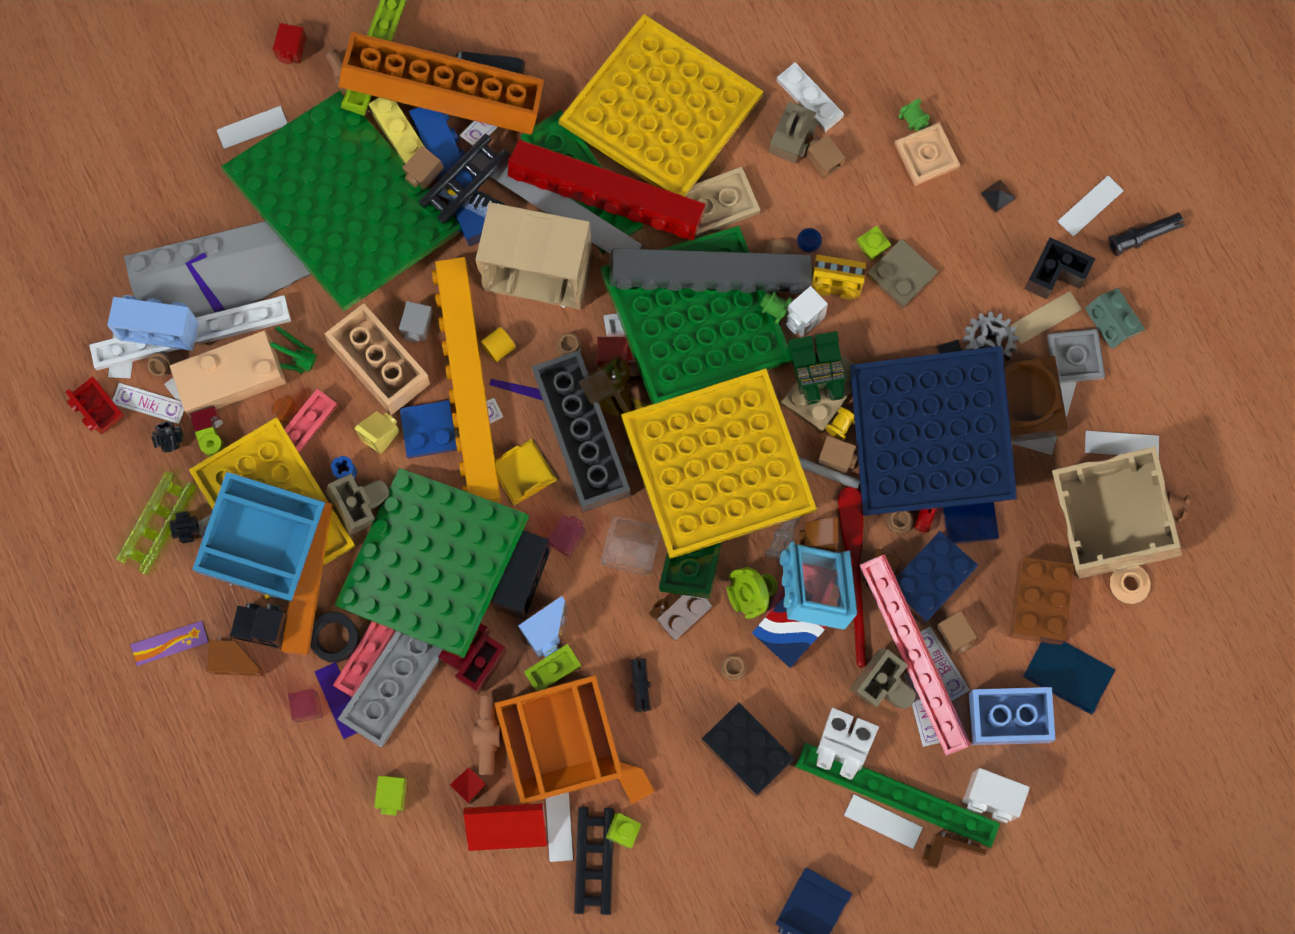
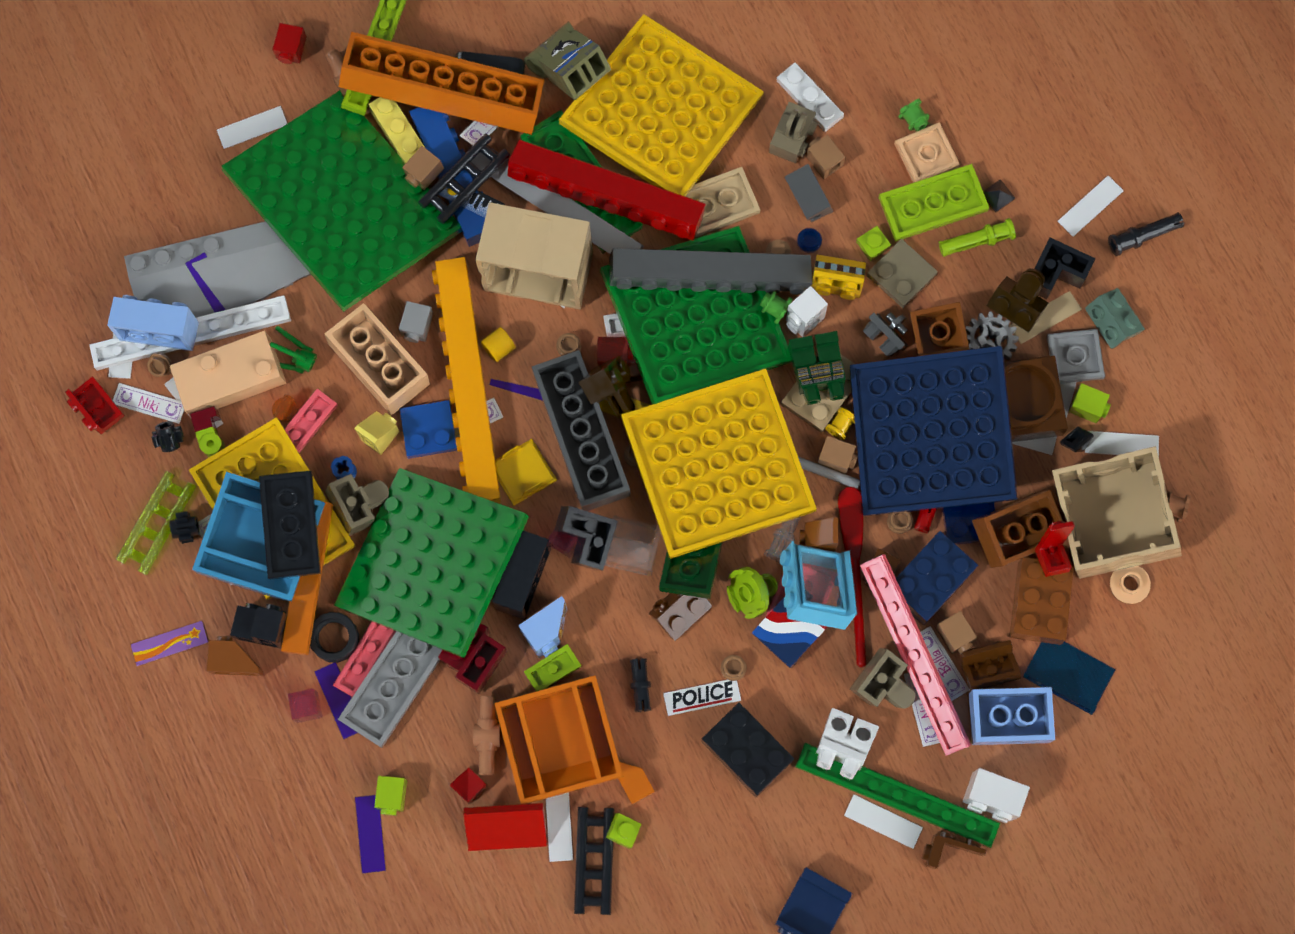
none -> black tile [259,470,321,580]
none -> dark purple sticker [355,795,386,873]
none -> olive piece [524,21,612,100]
none -> black brick [554,506,617,571]
none -> white sticker [663,680,741,716]
none -> dark grey hinge [785,164,834,222]
none -> dark grey hips [863,312,909,357]
none -> lime plate [878,164,989,242]
none -> dark orange slope [910,302,970,356]
none -> lime pin [938,218,1016,257]
none -> reddish brown bracket [961,640,1021,691]
none -> dark orange brick [972,490,1068,568]
none -> dark brown brick [986,268,1049,333]
none -> red bracket [1035,521,1075,577]
none -> black slope [1060,426,1094,452]
none -> lime brick [1068,383,1111,423]

